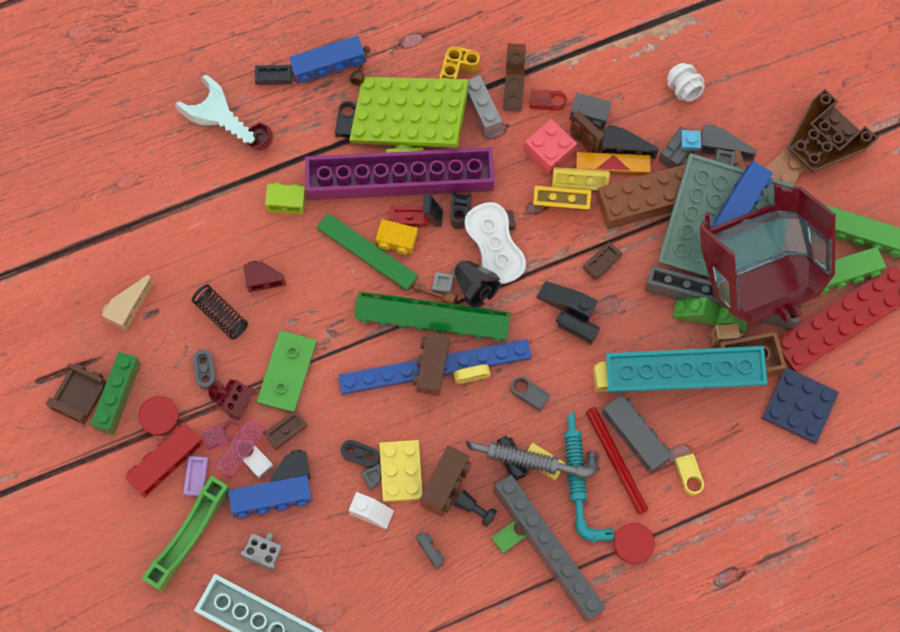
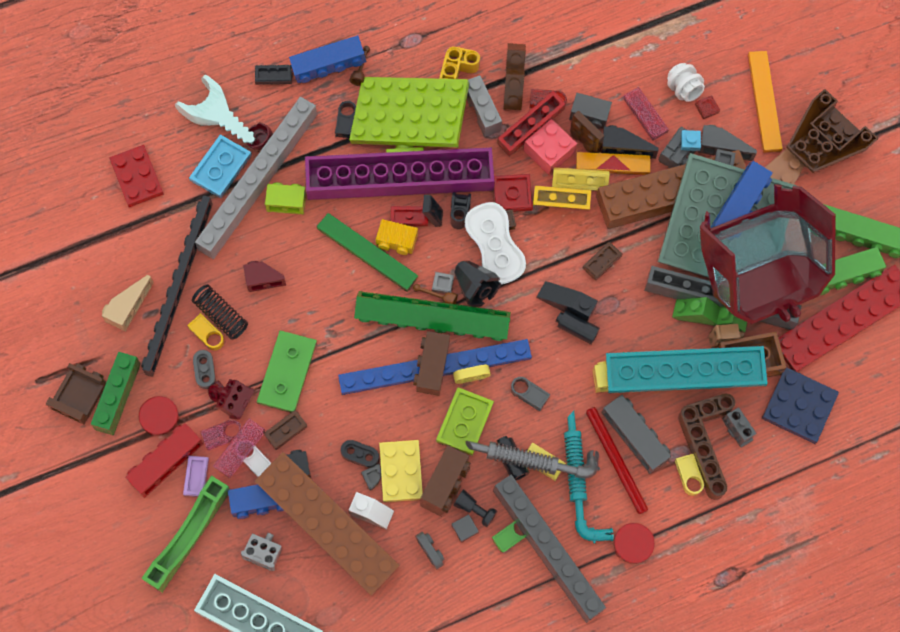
none -> red plate [109,145,164,207]
none -> black plate [141,196,213,377]
none -> yellow piece [187,313,224,351]
none -> medium azure plate [189,134,252,198]
none -> light grey brick [195,97,317,260]
none -> dark orange brick [255,452,400,595]
none -> lime plate [436,387,494,456]
none -> dark grey tile [451,514,479,542]
none -> red plate [494,174,533,212]
none -> red brick [497,90,566,157]
none -> clear pink plate [623,87,669,141]
none -> reddish brown beam [678,393,736,500]
none -> clear red tile [695,95,720,119]
none -> dark grey piece [722,407,757,448]
none -> light orange tile [748,51,783,153]

